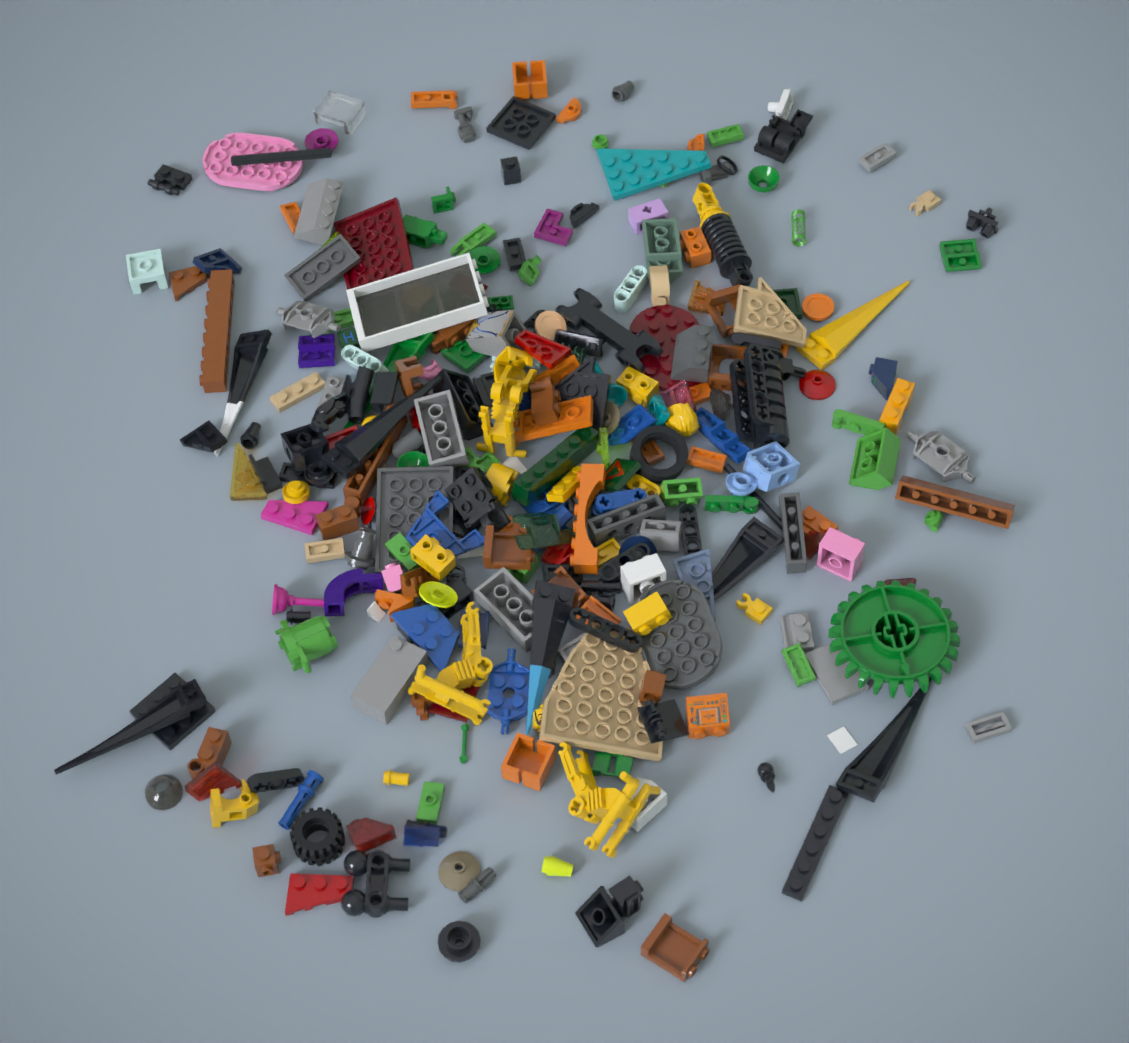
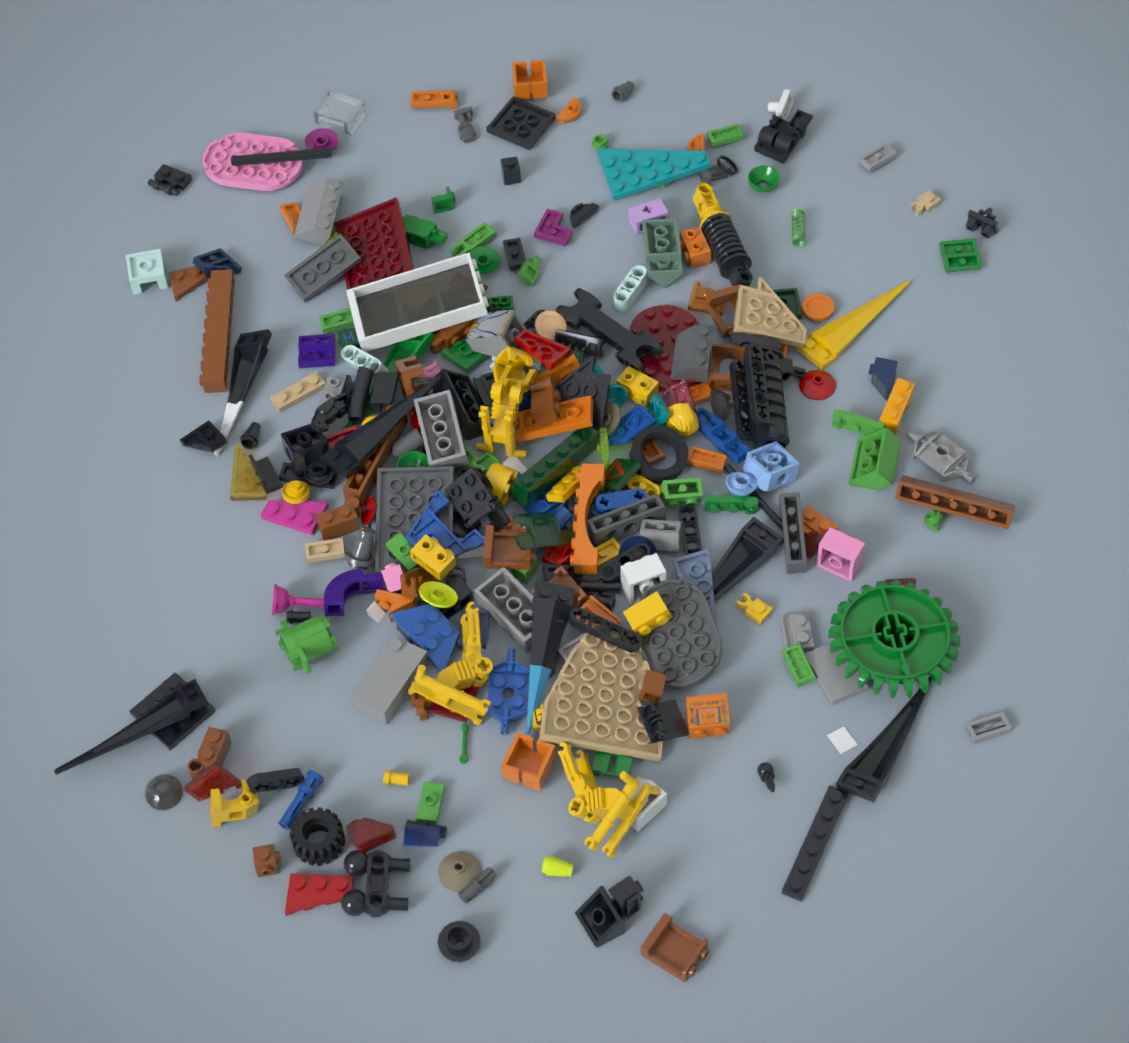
light grey plate [276,301,341,338] -> none
tan brick [649,265,670,307] -> none

